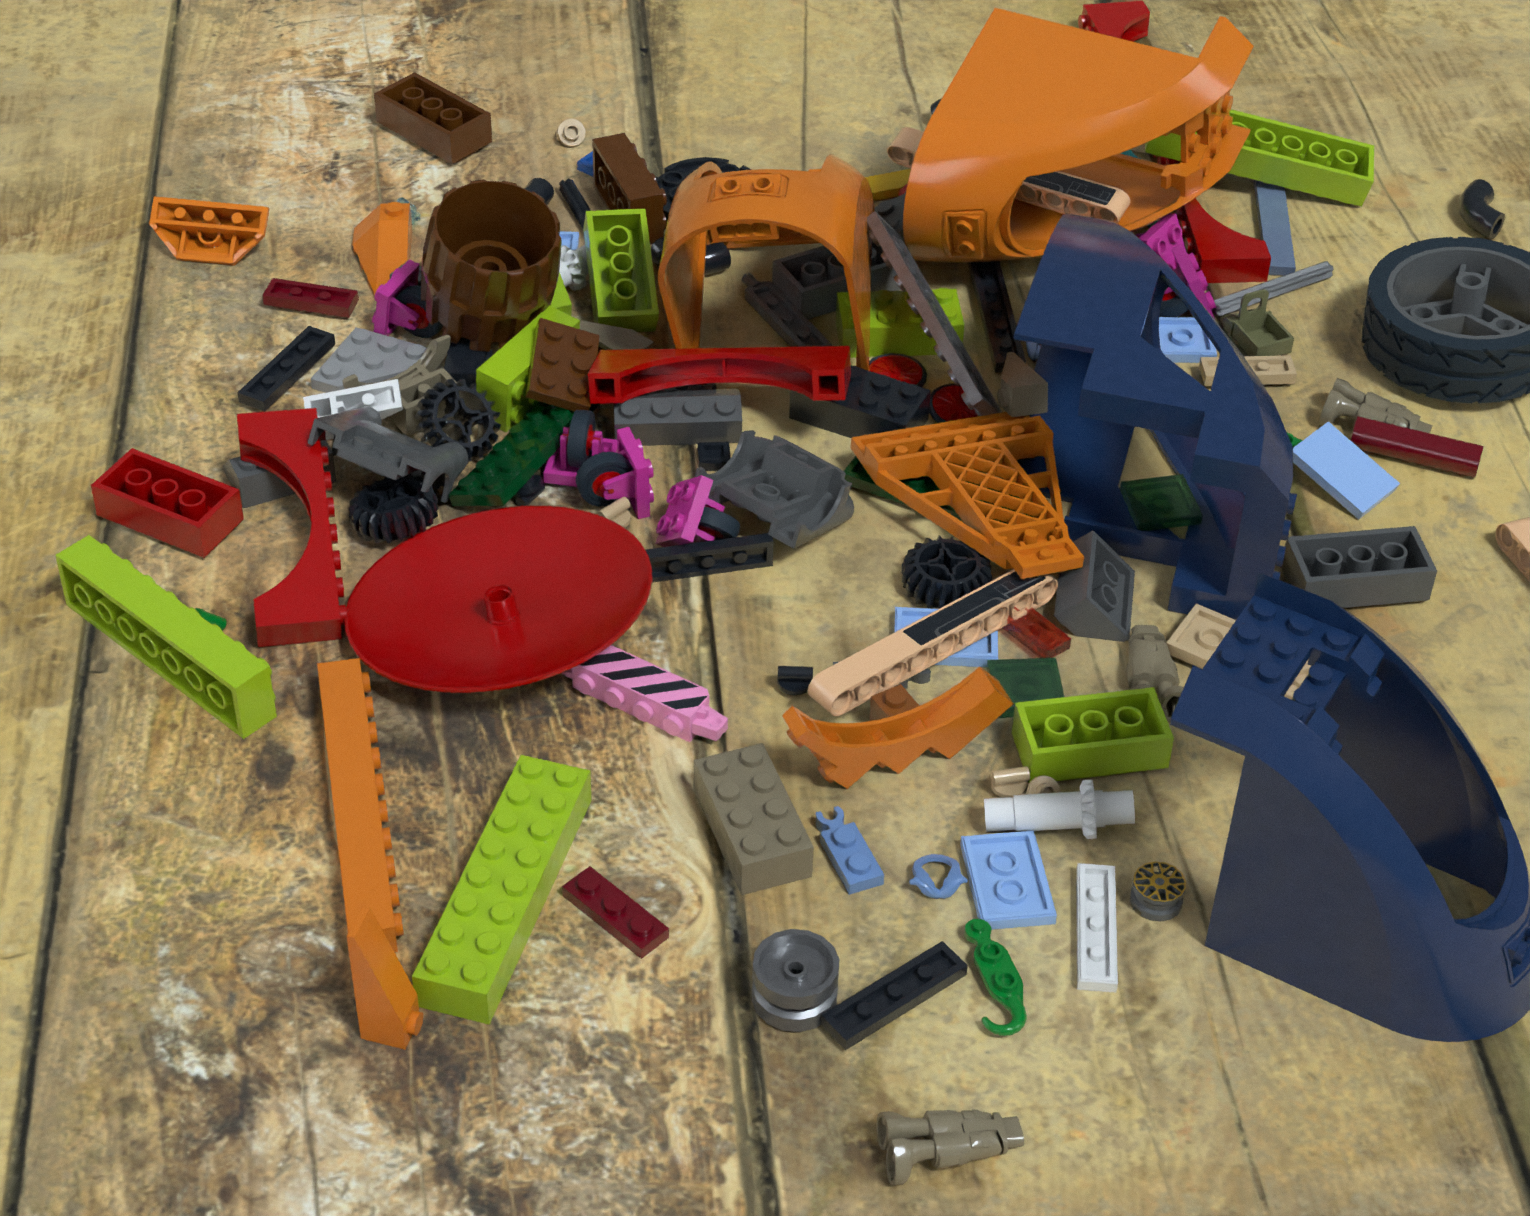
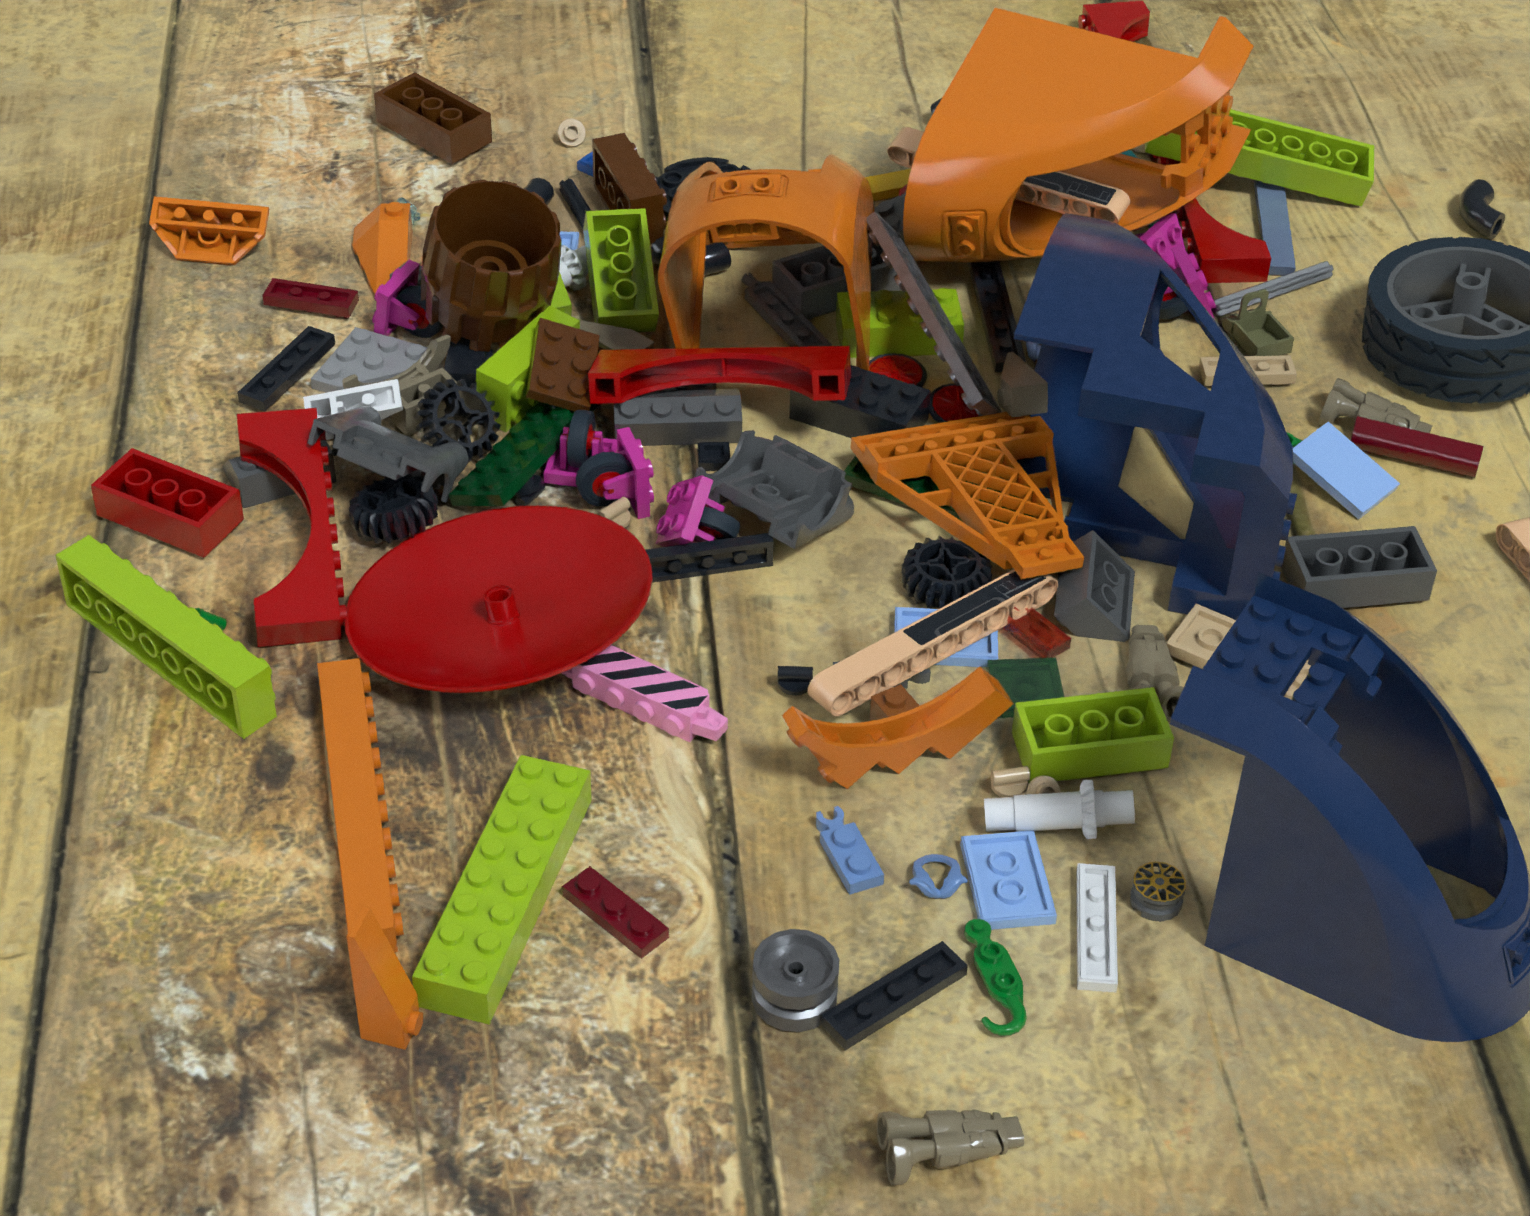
dark tan brick [693,743,814,895] -> none
clear green tile [1120,474,1203,531] -> none
light blue tile [1159,317,1217,363] -> none

